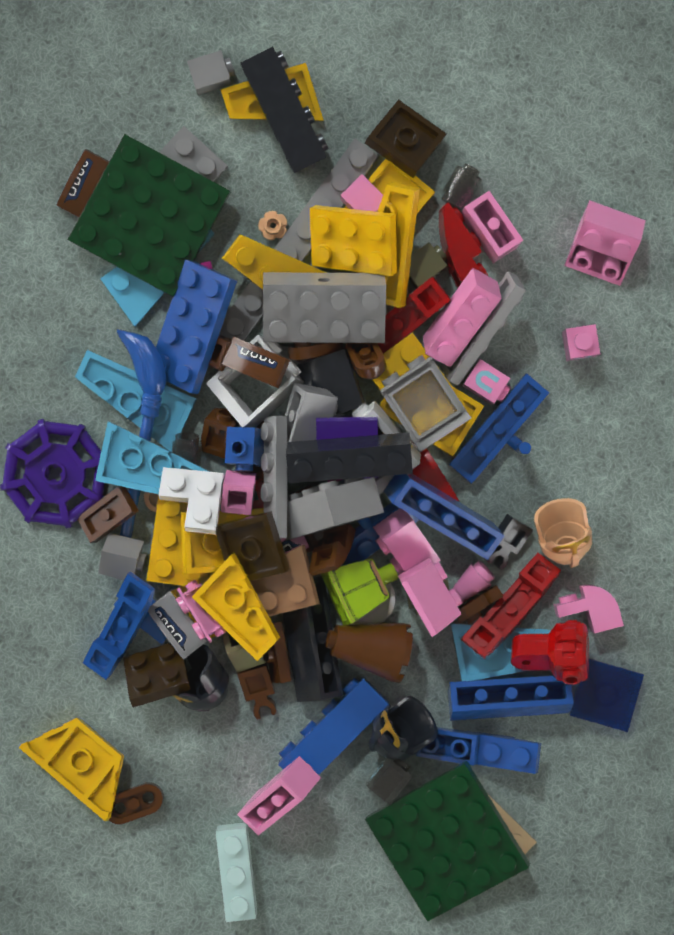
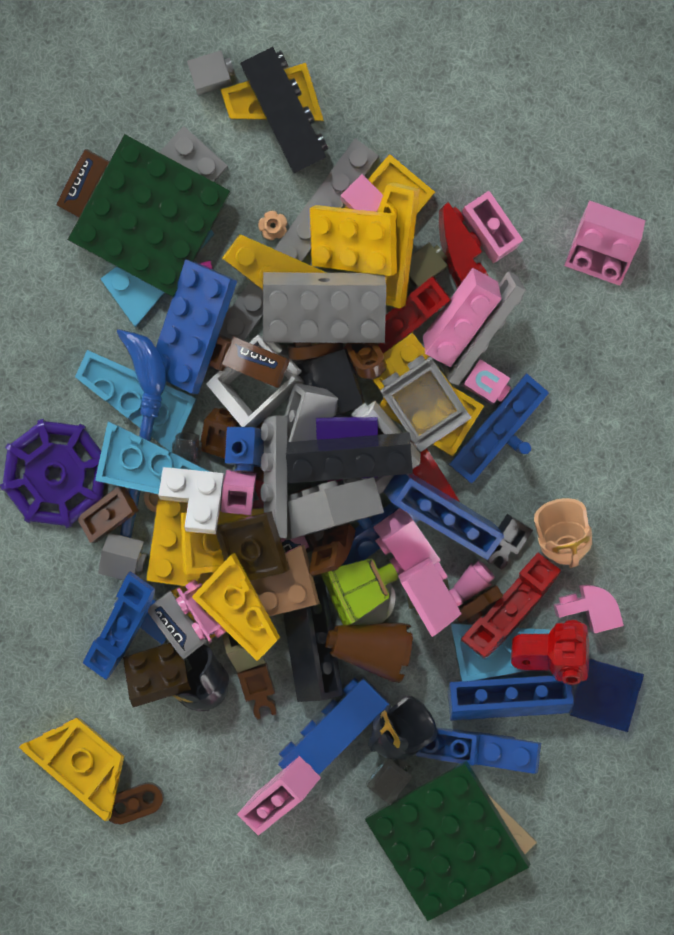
light aqua brick [216,822,257,922] -> none
reddish brown plate [264,622,292,683] -> none
dark brown plate [365,99,447,178] -> none
clear smoke brick [441,164,482,211] -> none
bright pink brick [562,324,600,361] -> none

